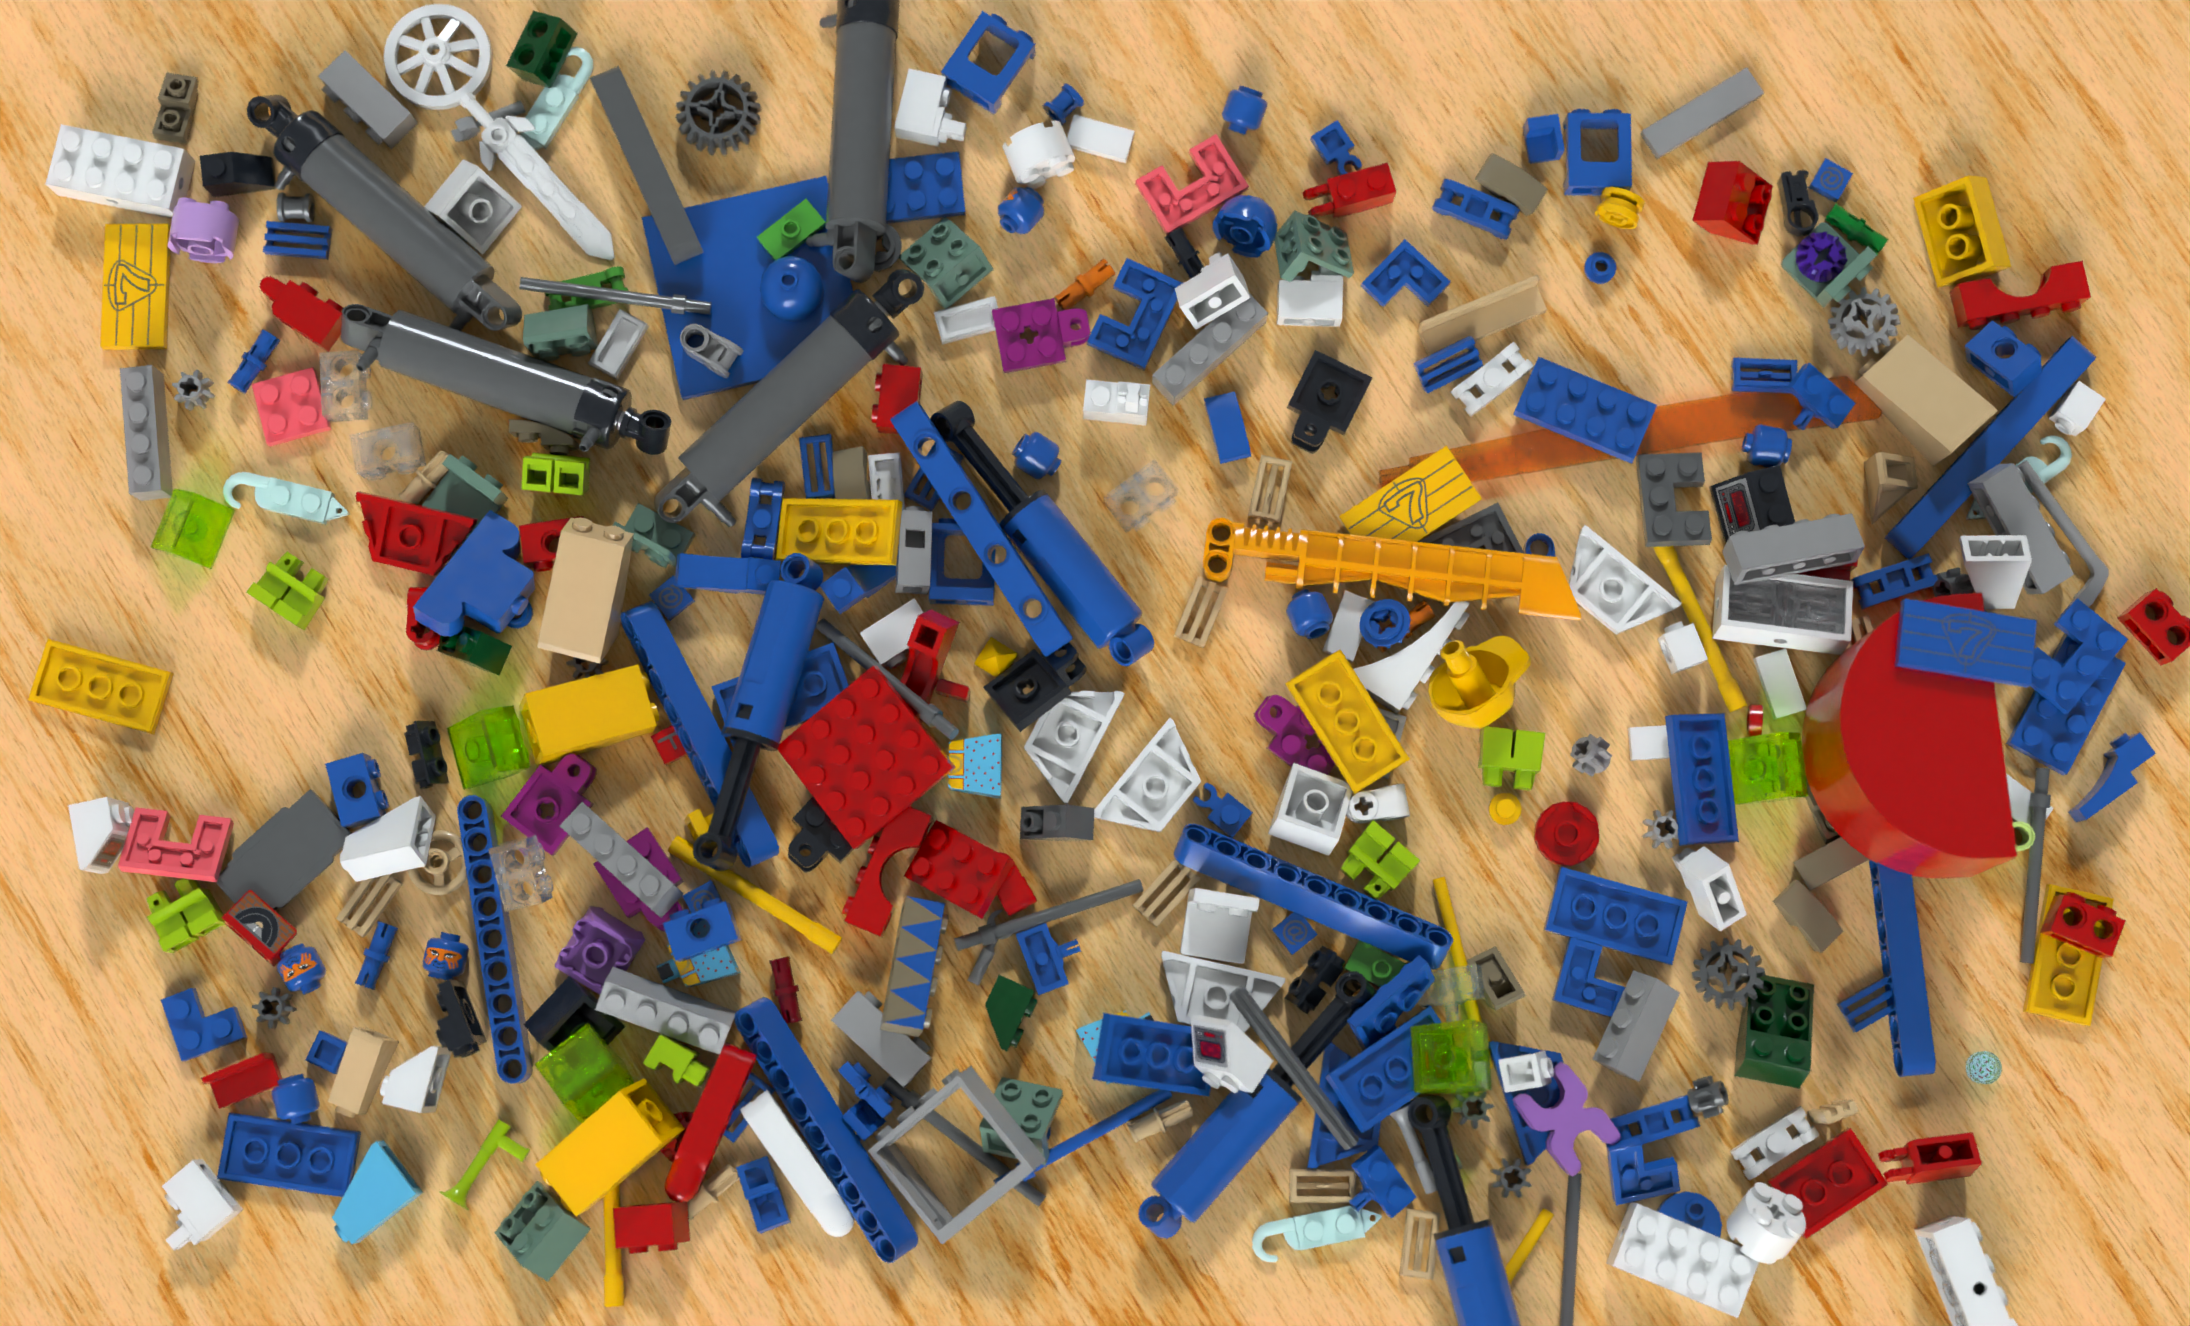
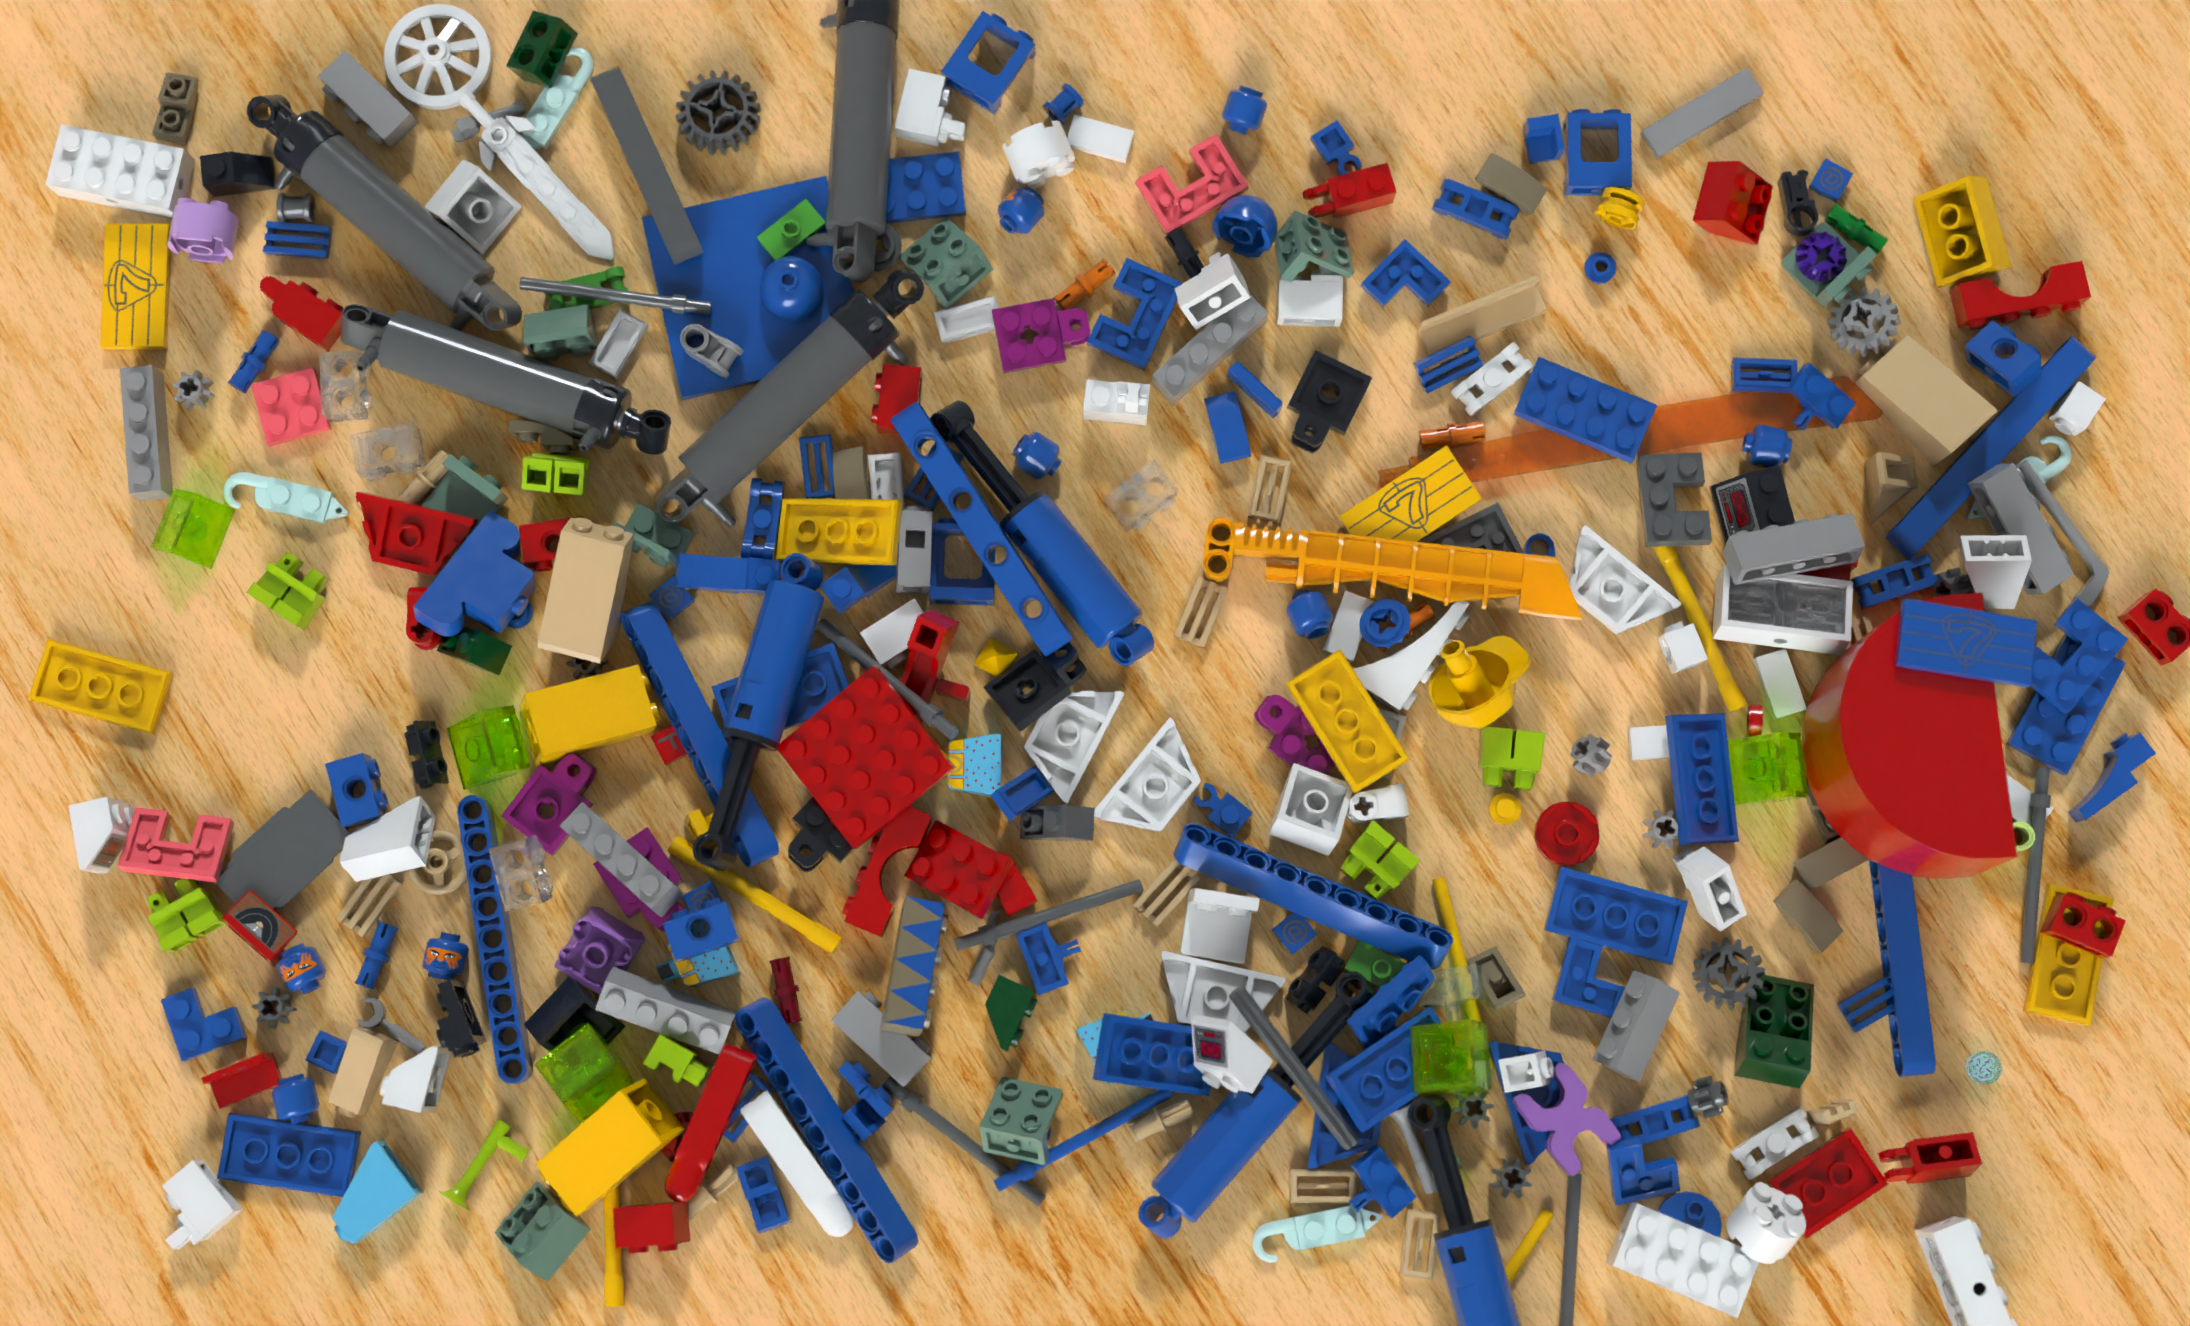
light grey window [868,1066,1046,1245] -> none
none -> light grey piece [356,998,426,1055]
none -> blue tile [990,765,1055,821]
none -> blue tile [1227,361,1283,419]
none -> orange pin [1419,420,1486,451]

